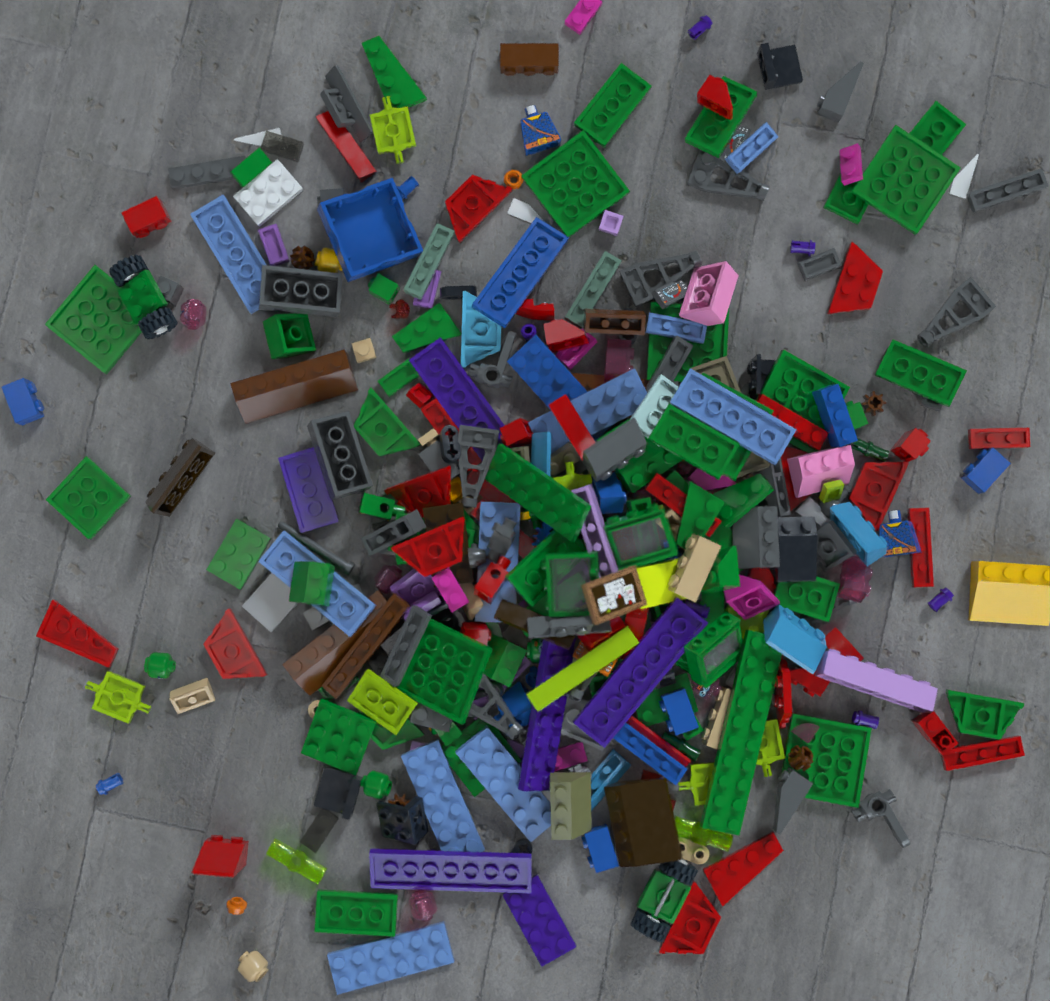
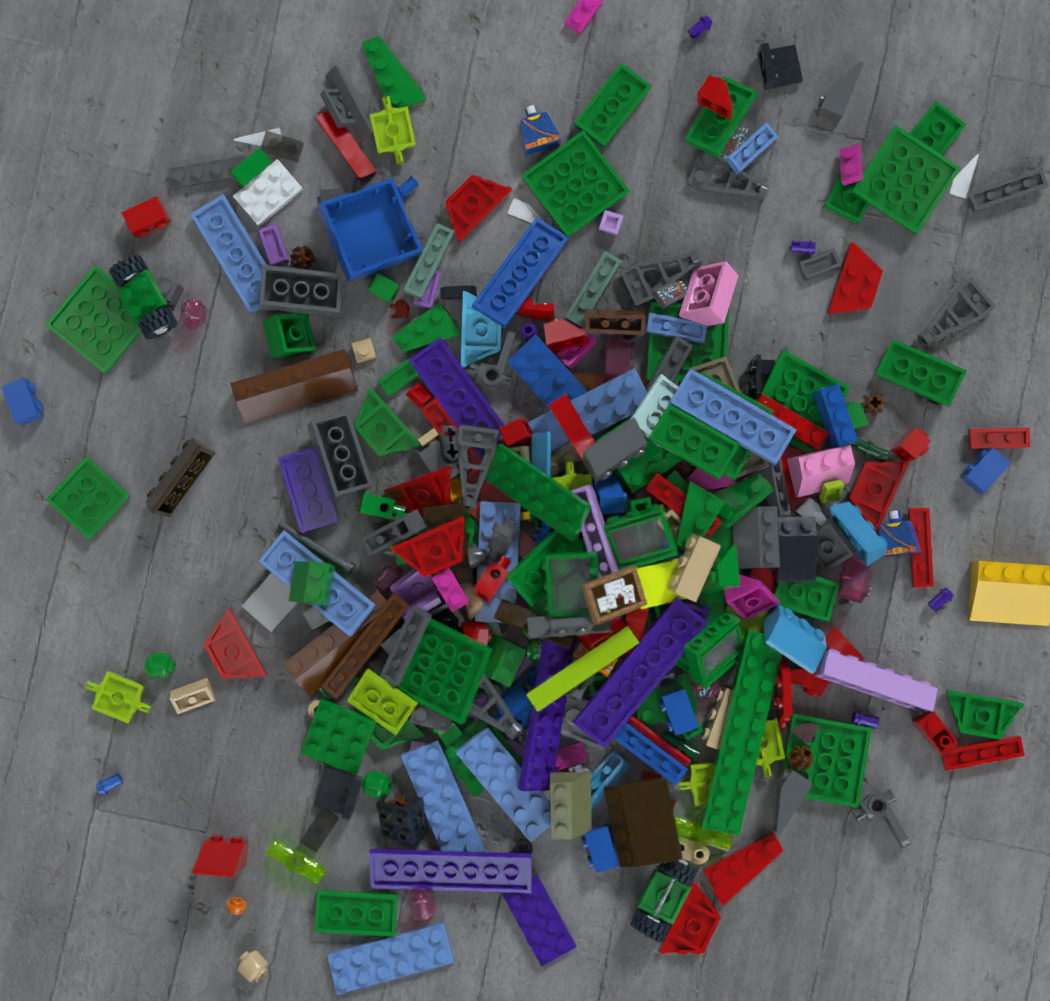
red wing [36,600,119,668] -> none
green plate [206,519,272,590] -> none
yellow head [315,248,342,273] -> none
reddish brown brick [500,43,559,76] -> none
orange plate [504,170,523,190] -> none

